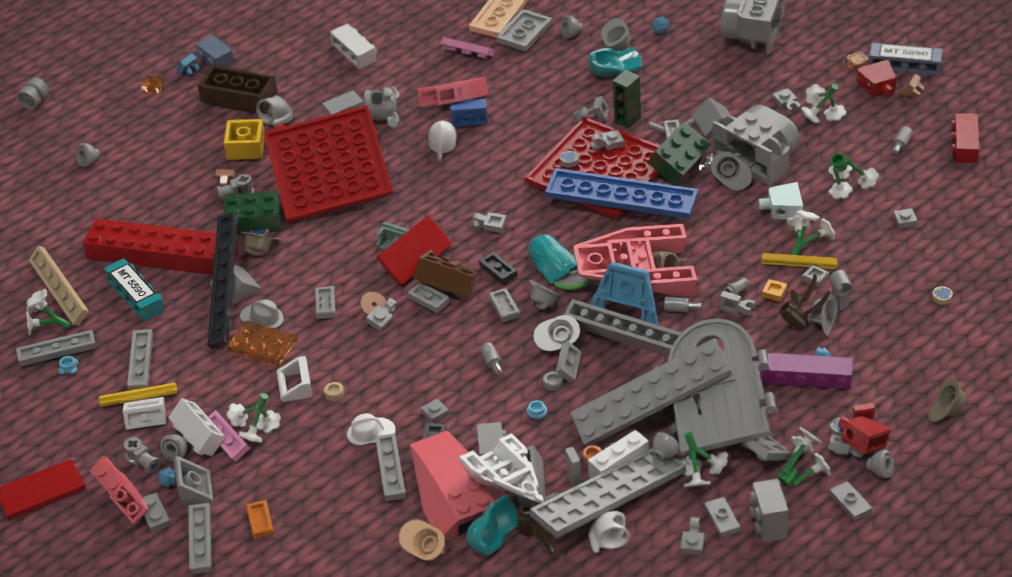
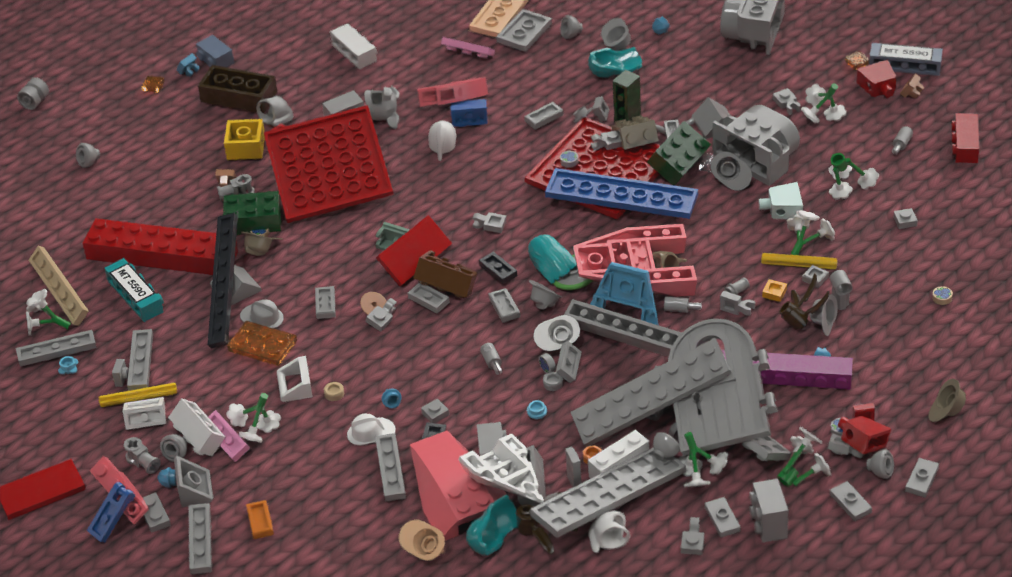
none -> blue plate [87,482,135,542]
none -> light grey plate [112,359,129,387]
none -> dark azure plate [381,389,401,408]
none -> light grey plate [524,102,564,130]
none -> light grey tile [539,353,556,374]
none -> dark tan bracket [611,116,659,149]
none -> light grey plate [905,458,939,497]

